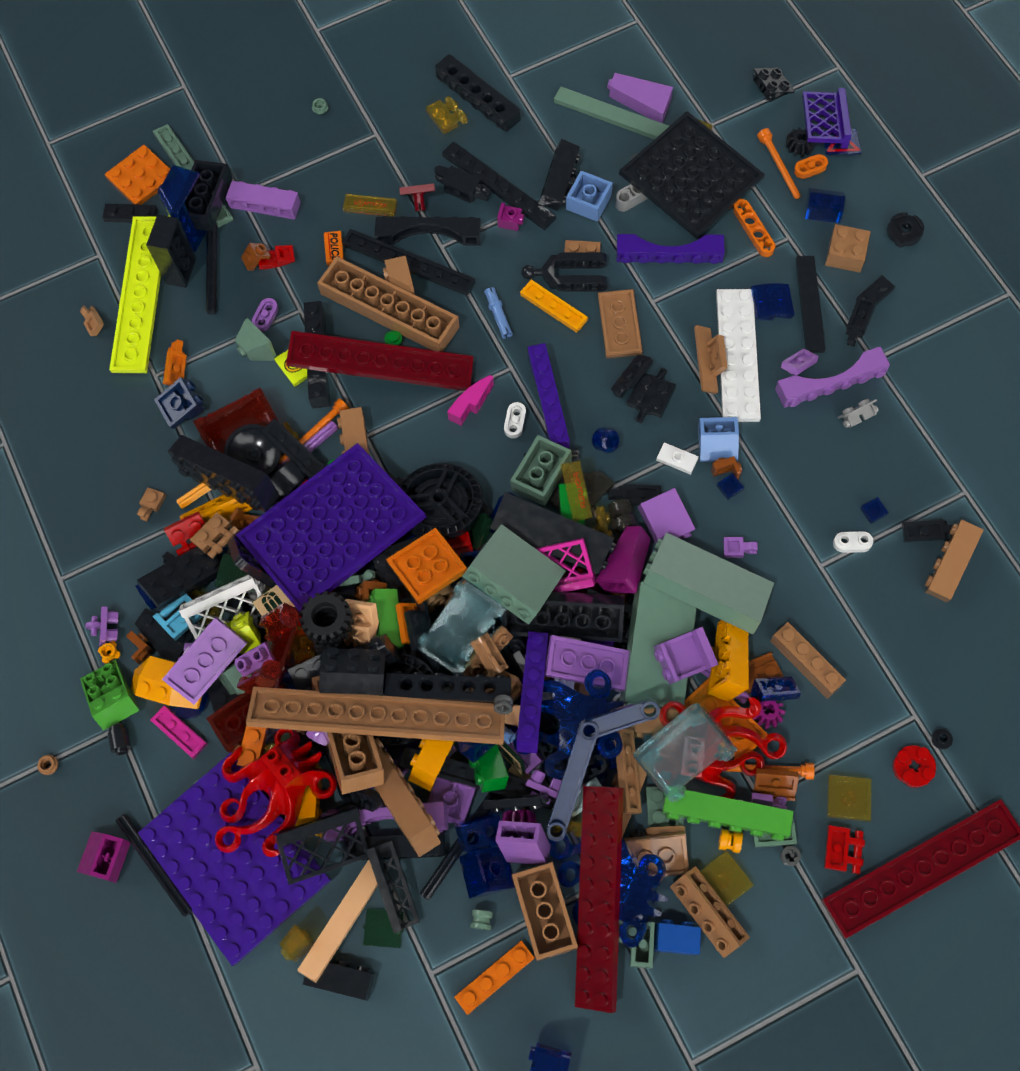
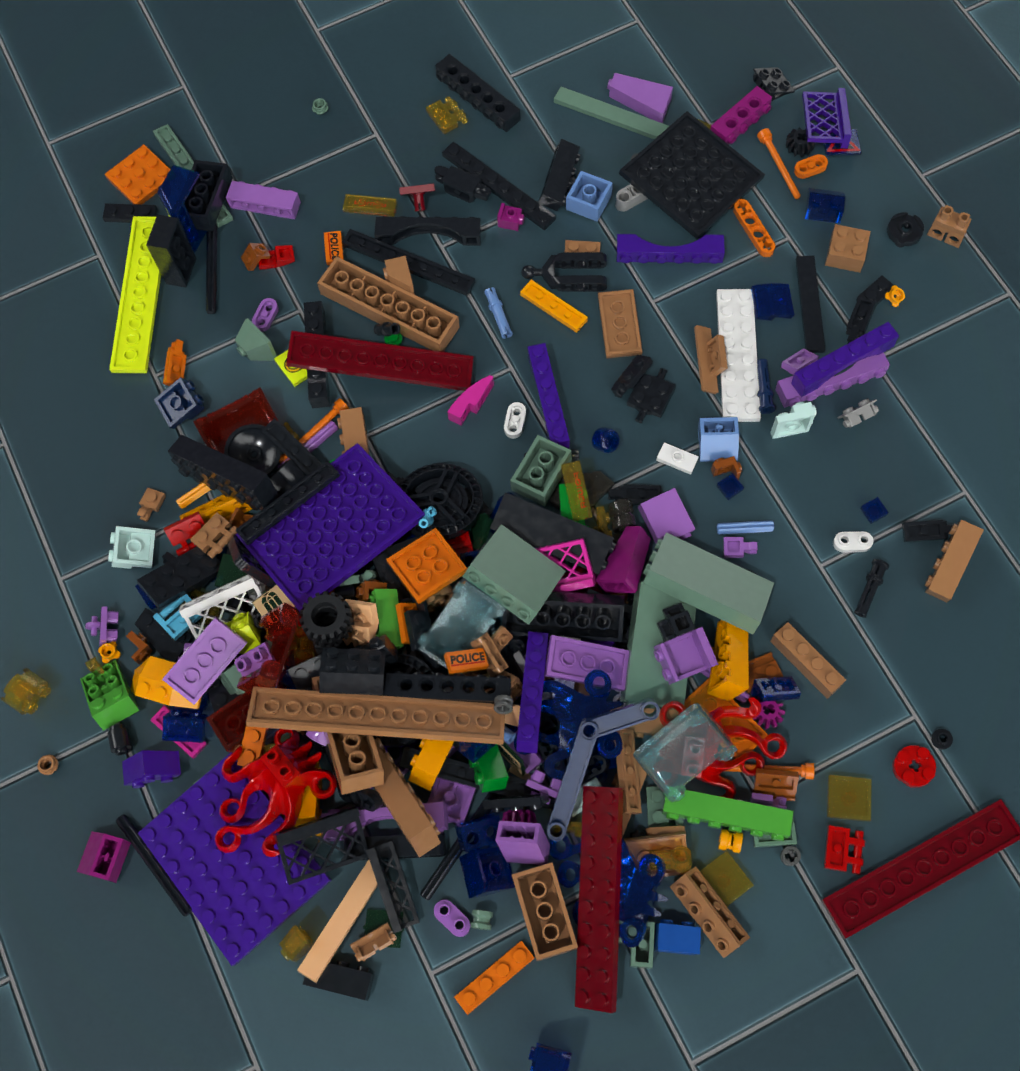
medium nougat plate [80,305,104,337] -> none
none -> clear yellow brick [1,668,51,715]
none -> clear yellow hand [85,657,104,674]
none -> light aqua plate [108,526,155,569]
none -> dark purple brick [122,750,181,788]
none -> clear blue bracket [162,709,208,743]
none -> black tile [235,461,340,545]
none -> medium nougat hinge [350,922,397,962]
none -> black pin [373,322,400,337]
none -> medium azure arm [419,506,437,528]
none -> medium lavender plate [434,900,471,937]
none -> orange tile [444,648,489,674]
none -> clear yellow piece [649,846,692,873]
none -> black brick [657,603,695,642]
none -> magenta brick [710,86,772,145]
none -> medium blue axle [717,520,774,534]
none -> dark blue pin [757,359,775,414]
none -> light aqua plate [770,402,816,439]
none -> dark purple arch [791,322,899,397]
none -> black pin [854,559,890,618]
none -> light orange plate [885,285,905,307]
none -> medium nougat hips [927,205,972,248]

